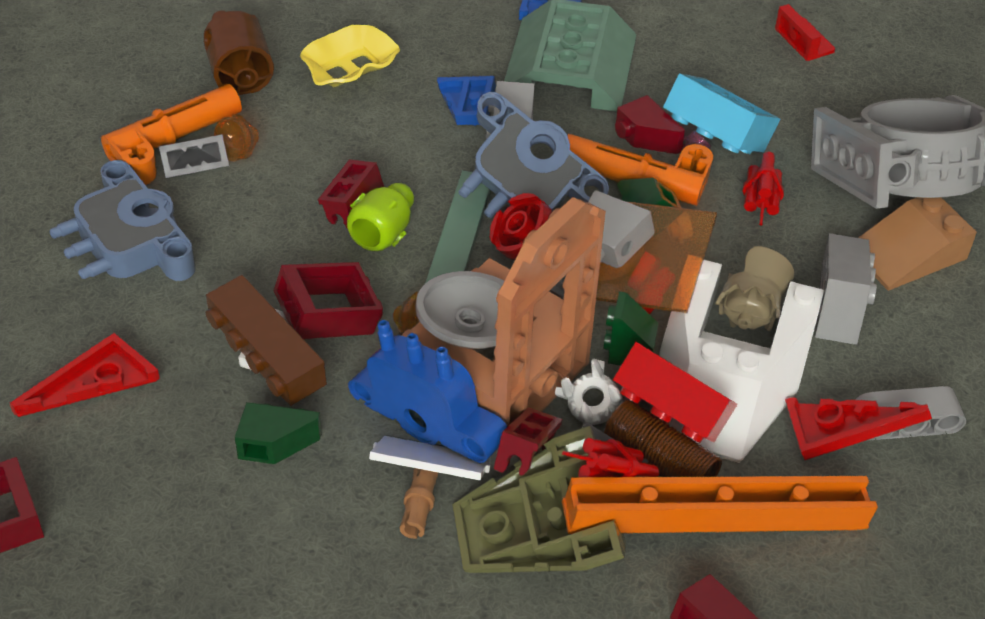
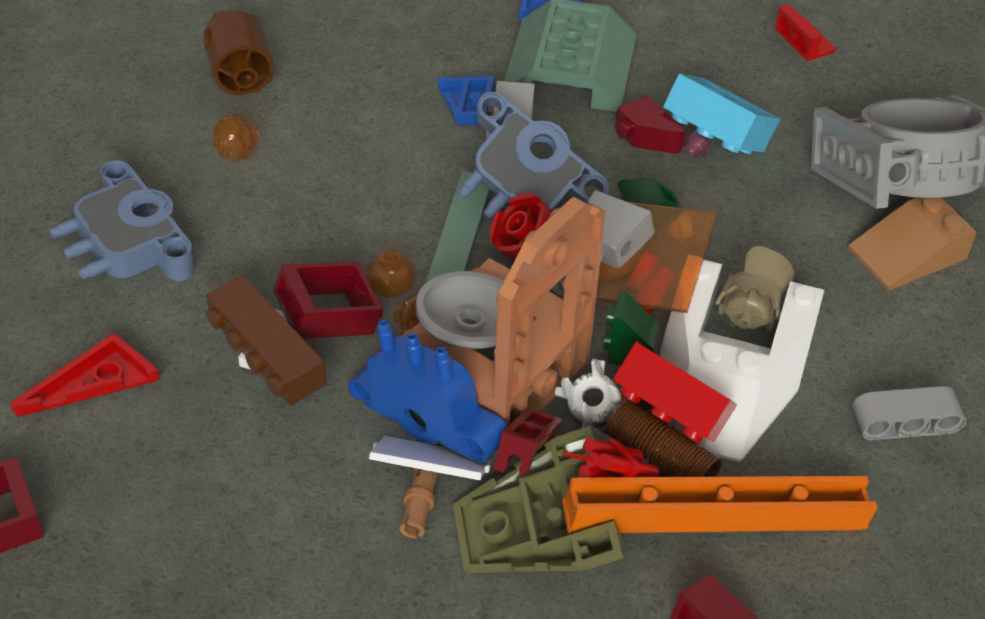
orange piece [101,84,242,185] -> none
flat silver slope [159,135,229,178] -> none
dark green slope [235,402,322,464] -> none
light yellow piece [300,25,400,87] -> none
dark red hinge [318,159,384,228] -> none
lime piece [347,183,414,251] -> none
orange piece [568,134,713,206] -> none
red piece [742,152,784,226] -> none
red wing [785,398,932,460] -> none
light grey wedge [815,233,877,345] -> none
none -> clear orange piece [366,249,415,298]

